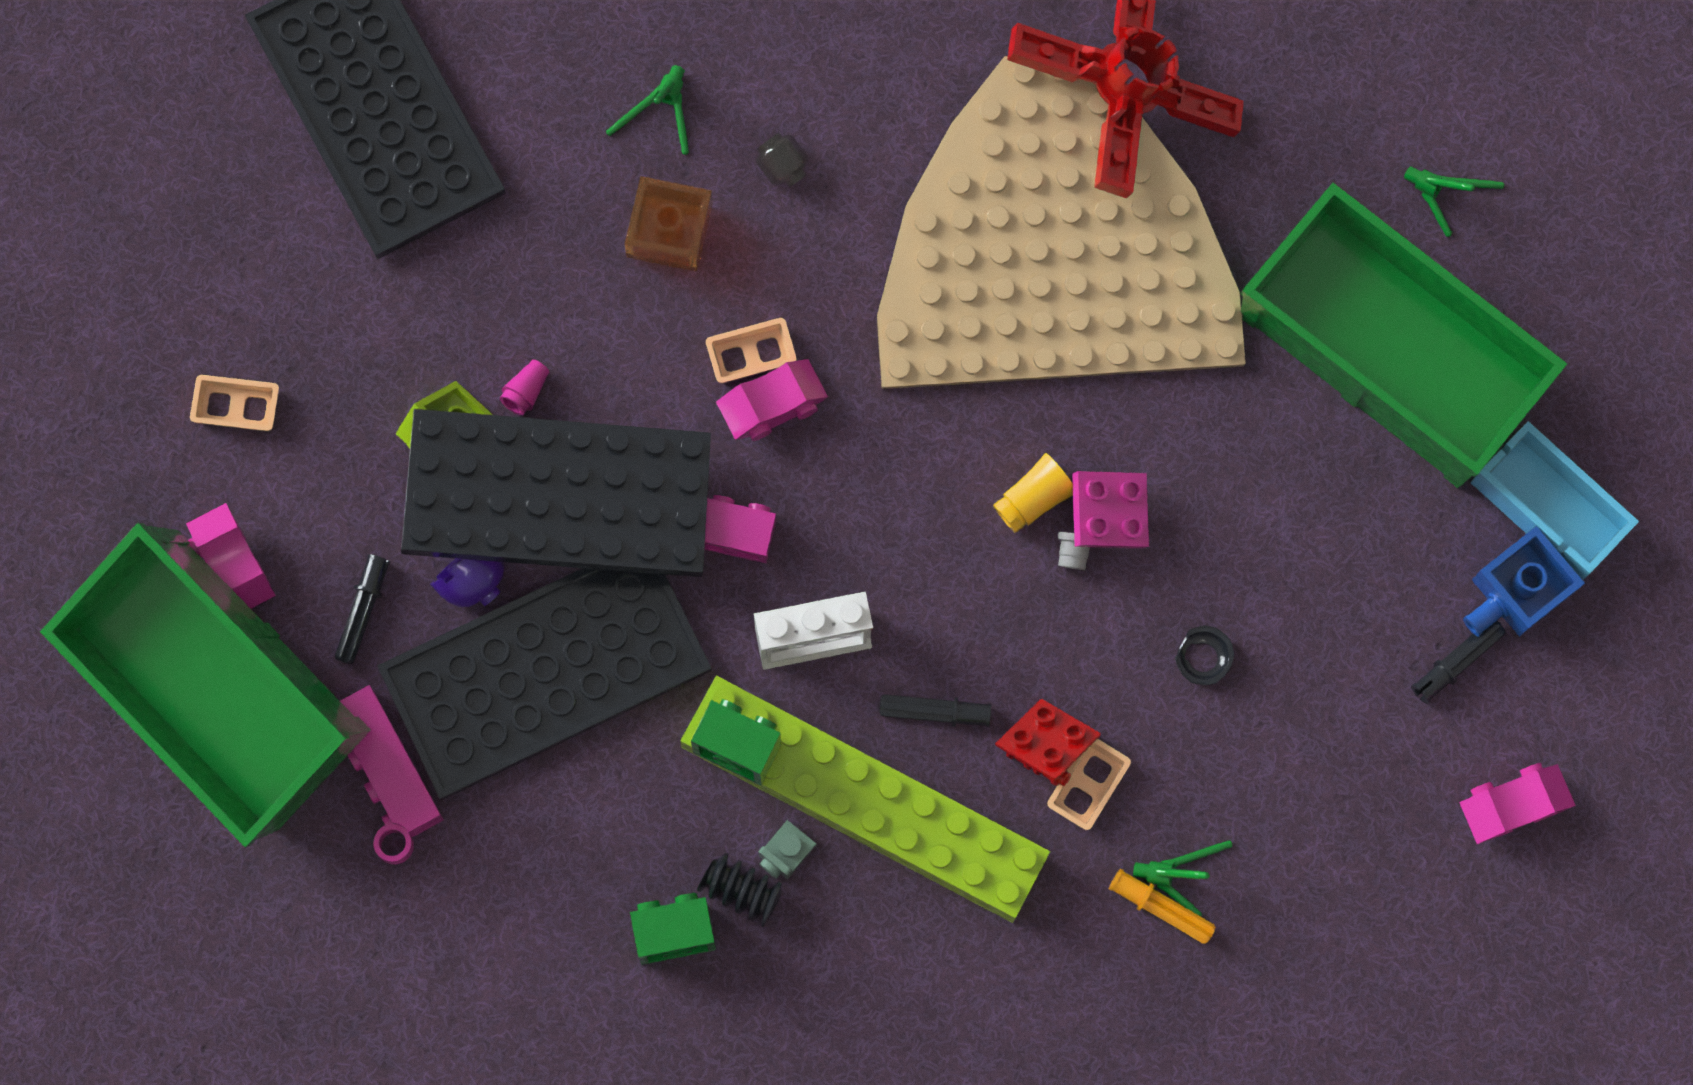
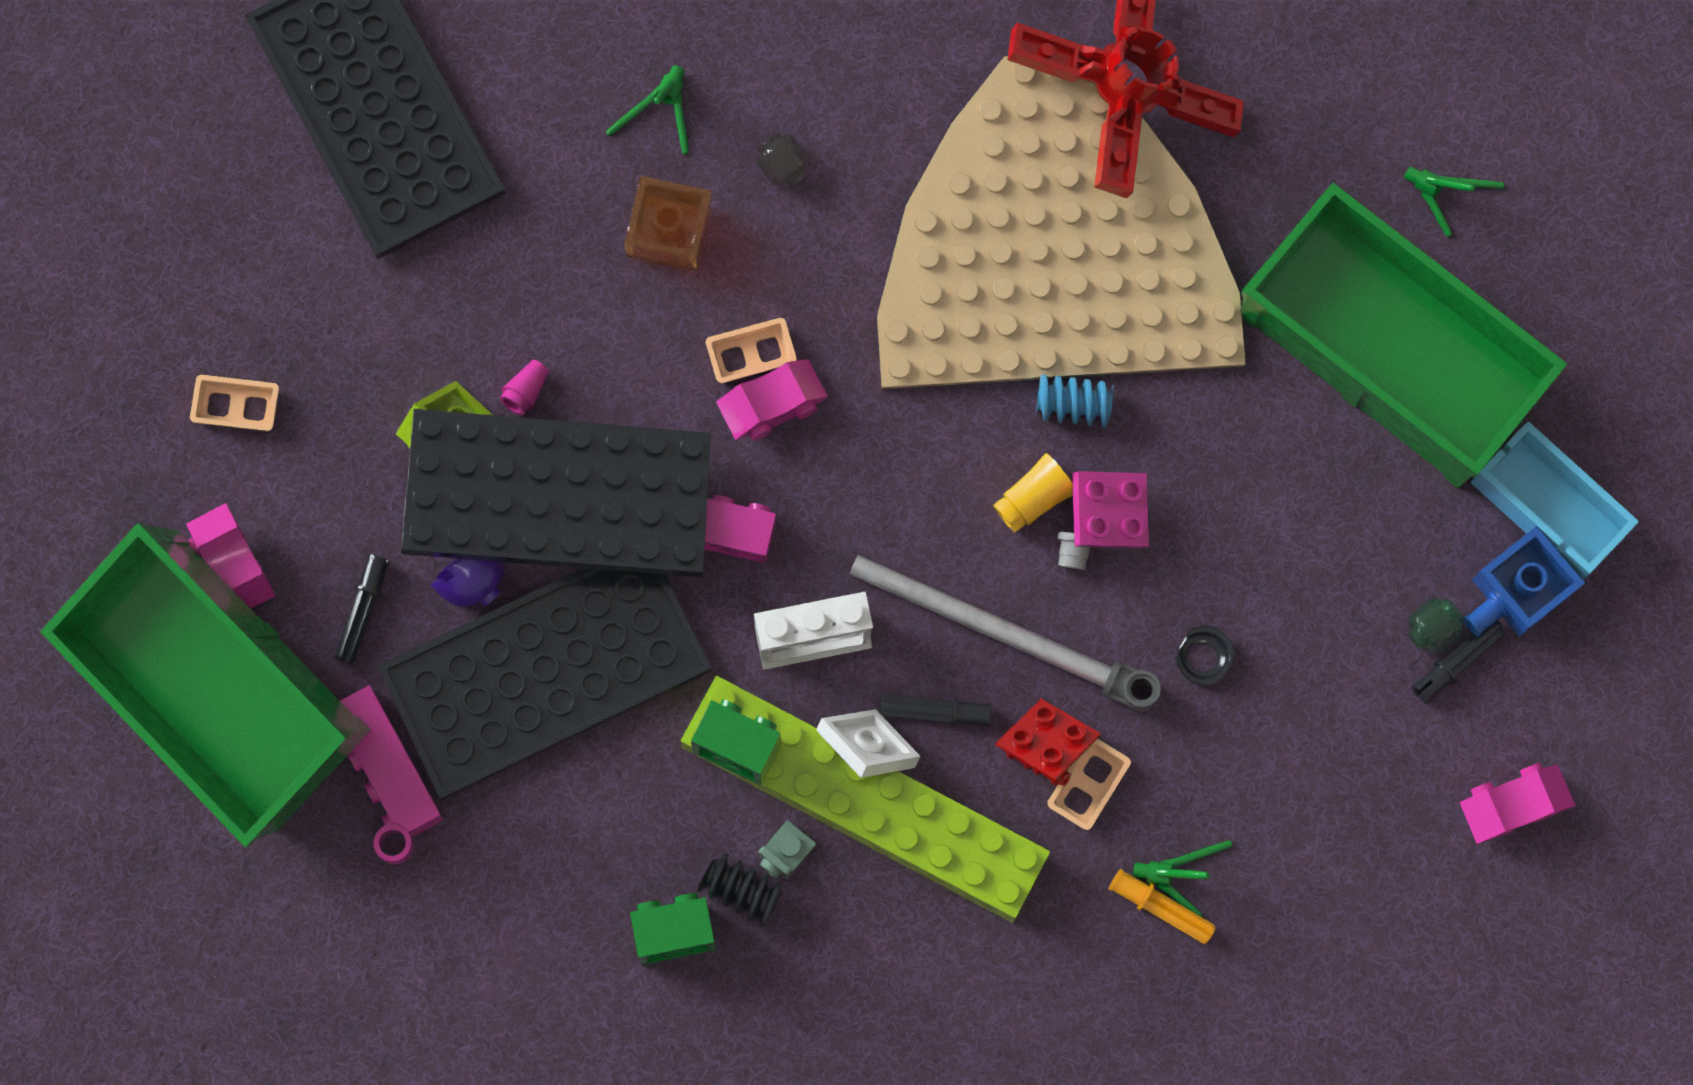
none -> white tile [816,709,920,778]
none -> flat silver piece [850,555,1161,713]
none -> dark azure piece [1036,374,1114,428]
none -> clear green head [1407,598,1465,653]

